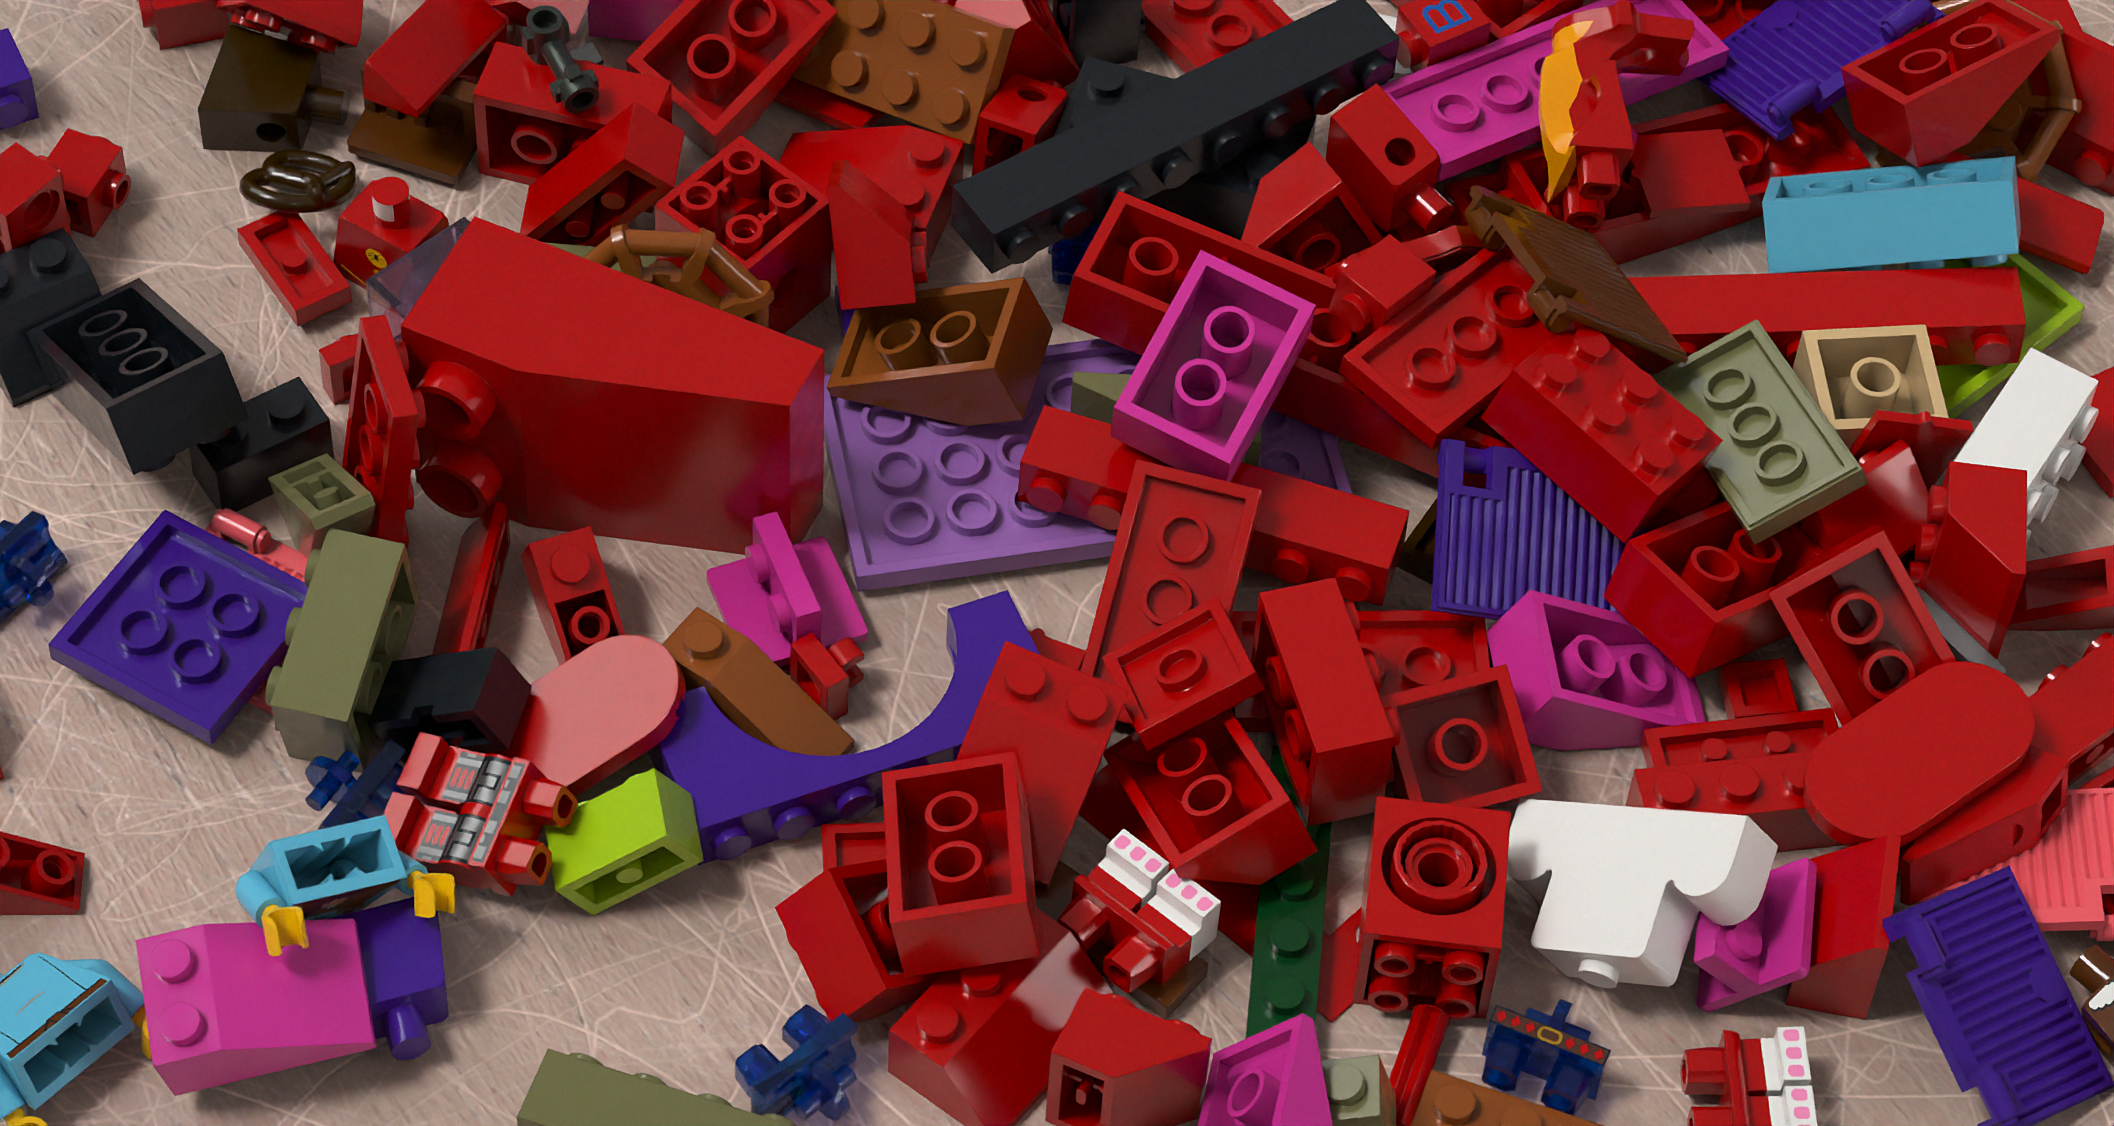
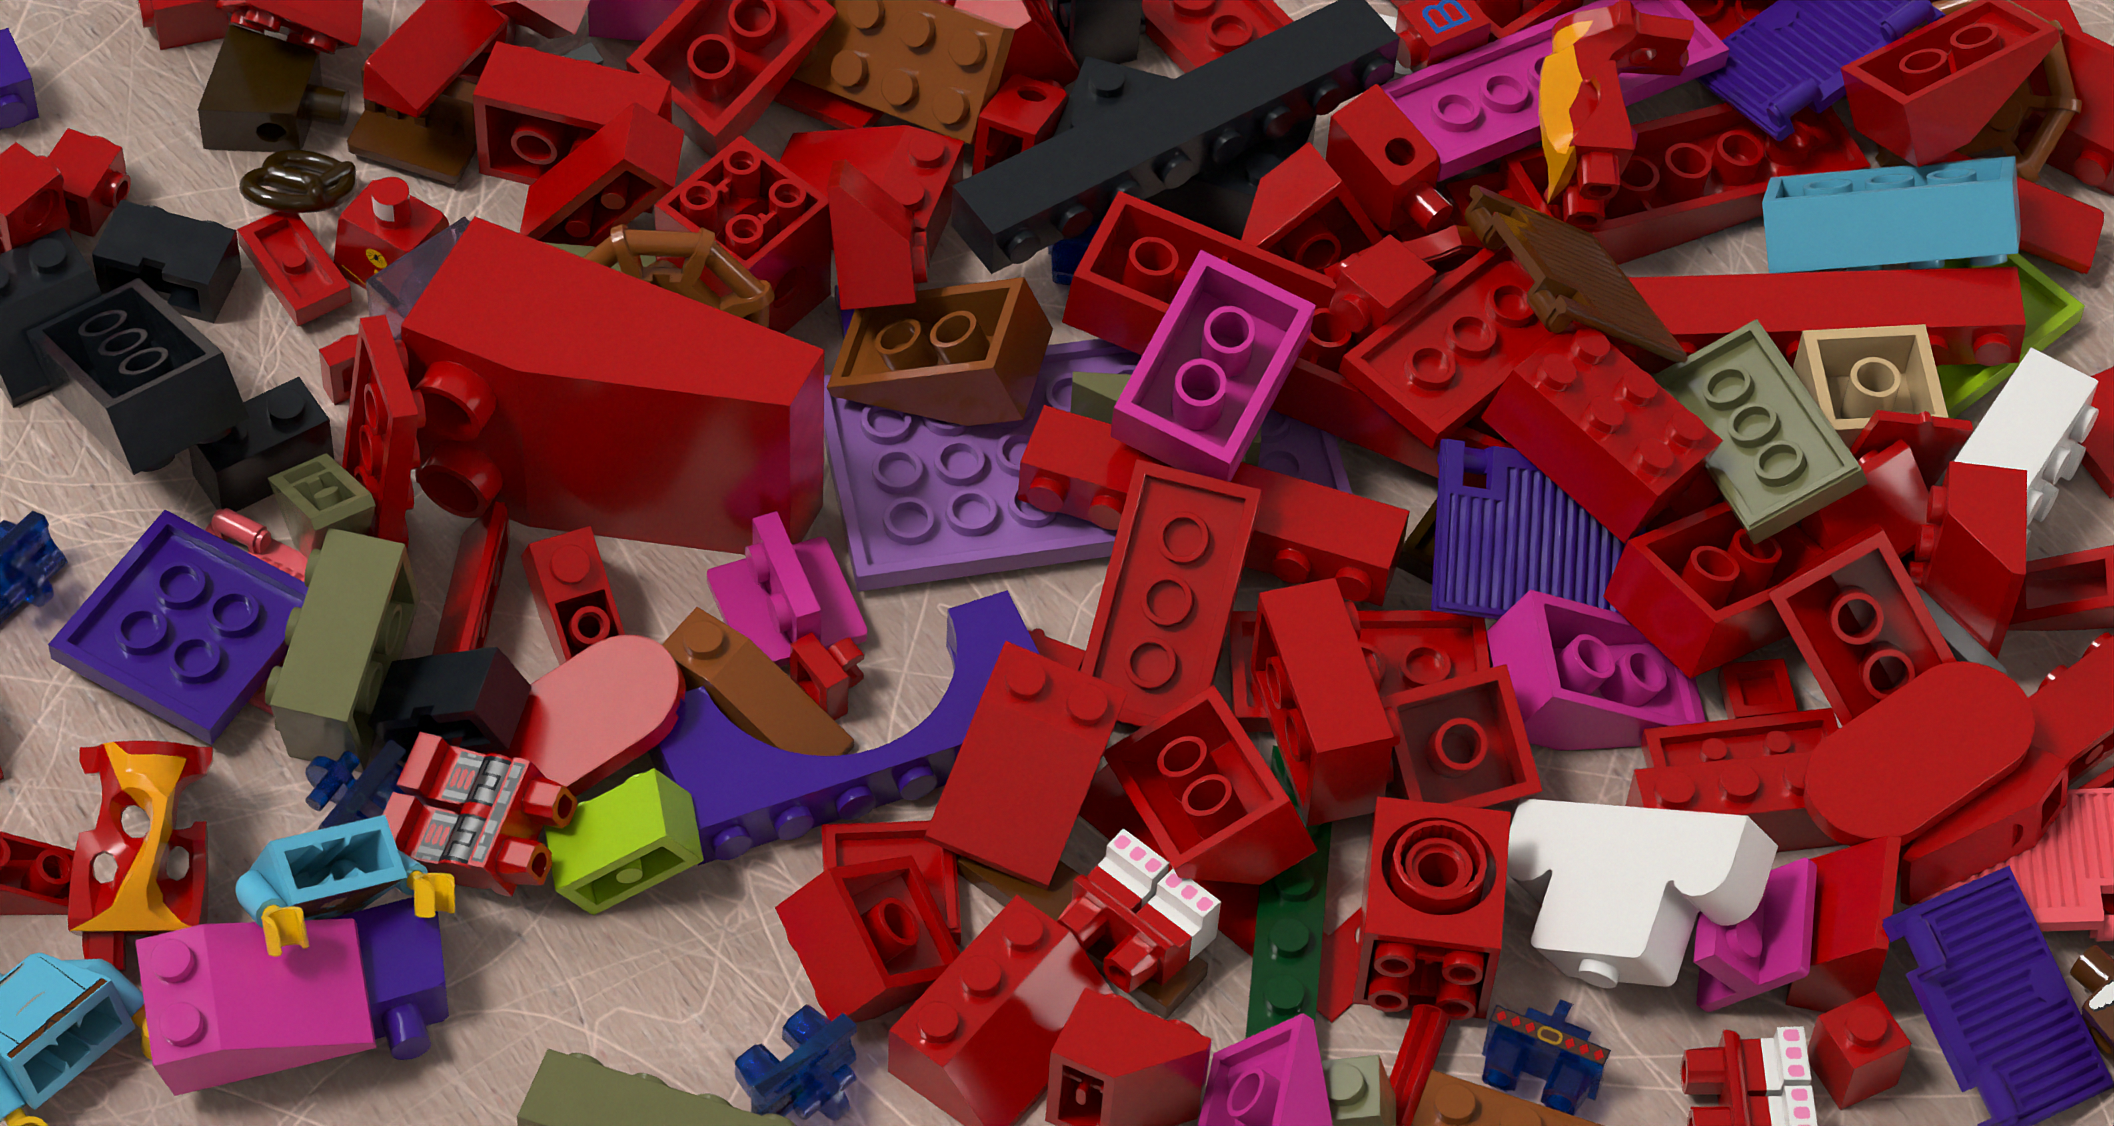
pearl dark grey bar [521,5,599,113] -> none
red brick [882,751,1040,977] -> none
red plate [1102,596,1265,751] -> none
red piece [1628,129,1751,218] -> none
none -> red hips [67,741,213,972]
none -> black brick [92,200,242,324]
none -> red brick [1807,991,1912,1110]

